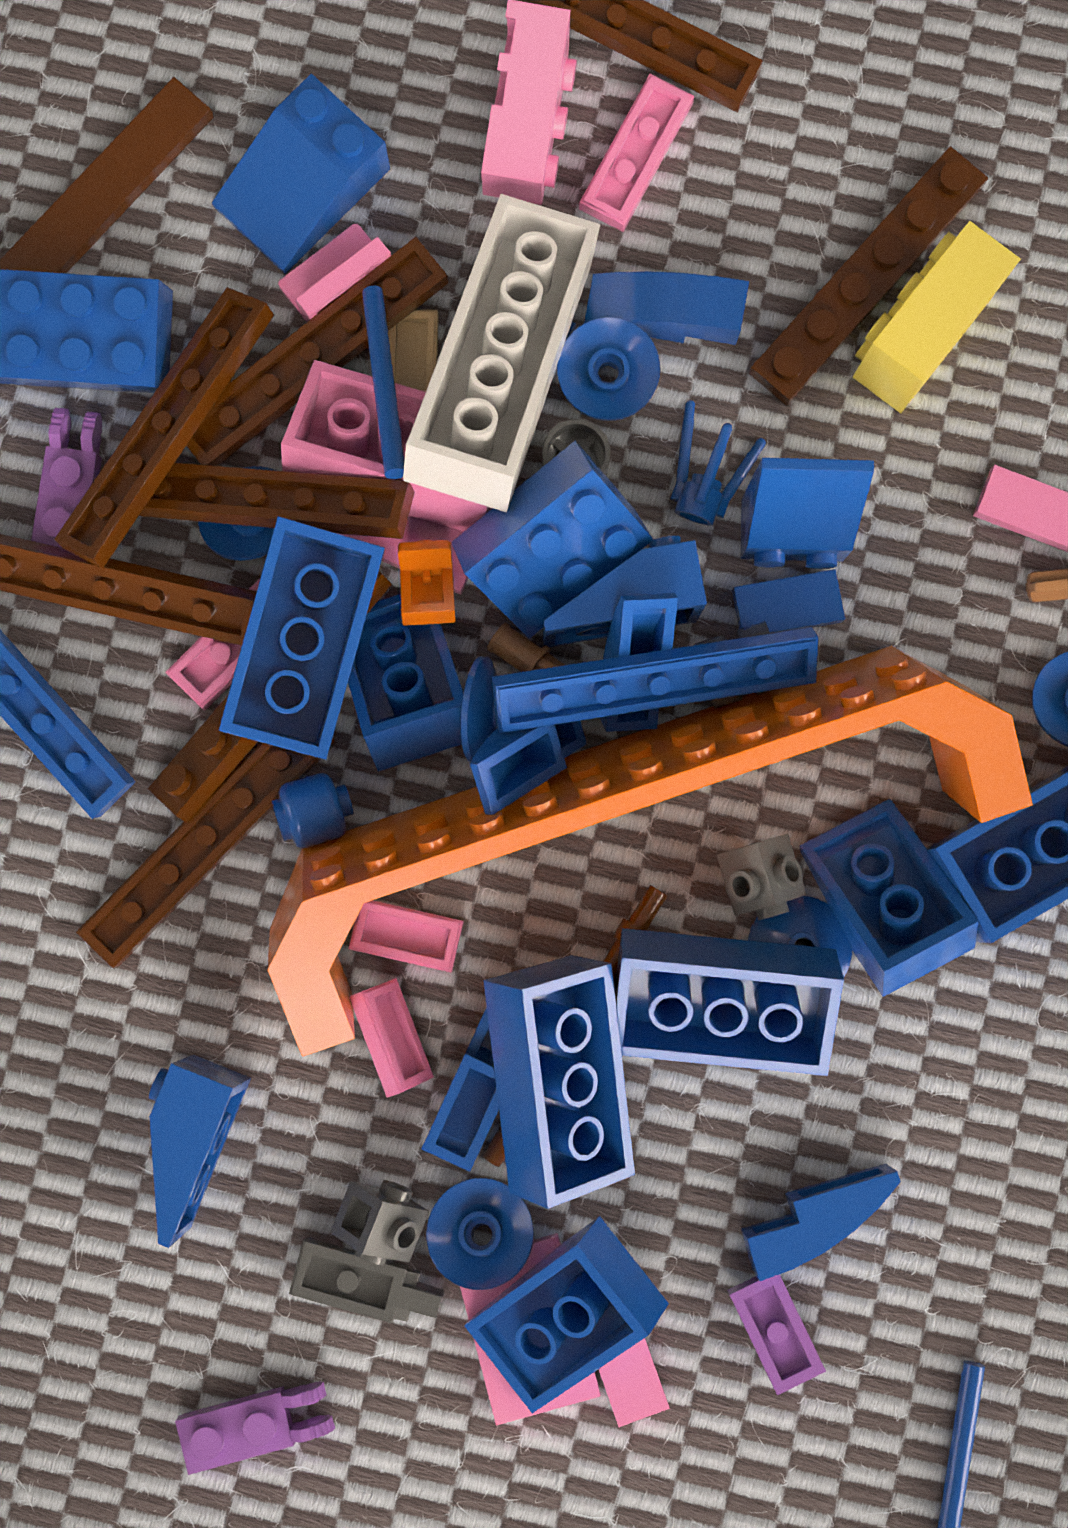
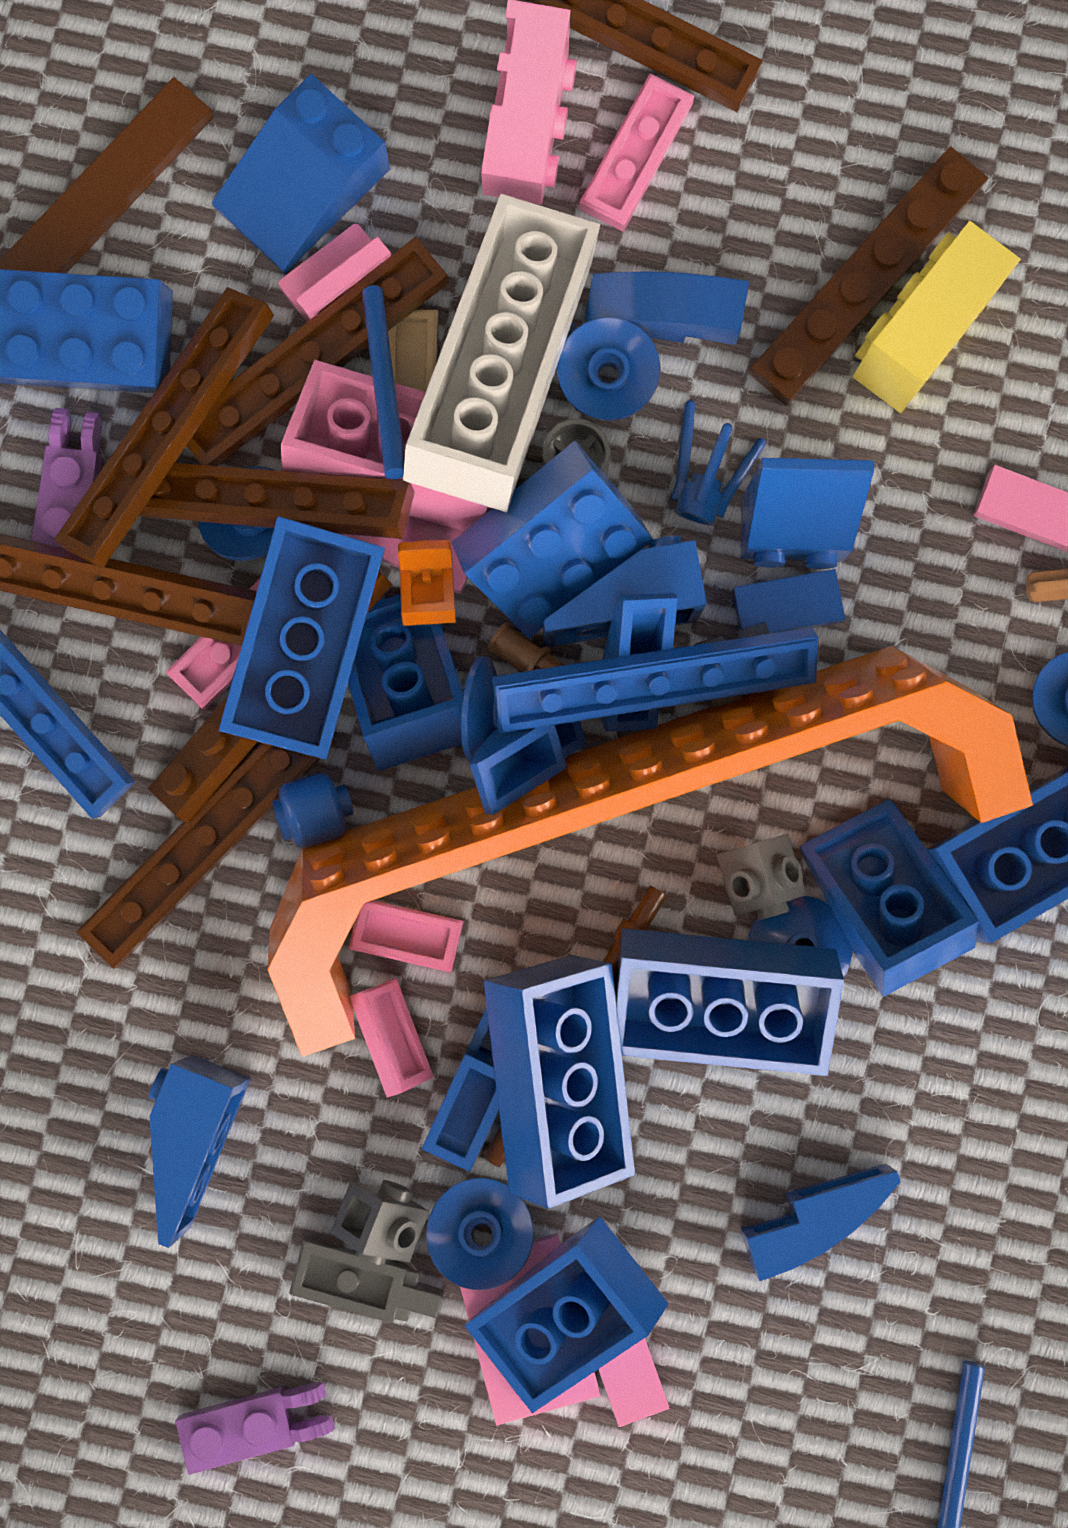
medium lavender plate [727,1274,826,1395] -> none

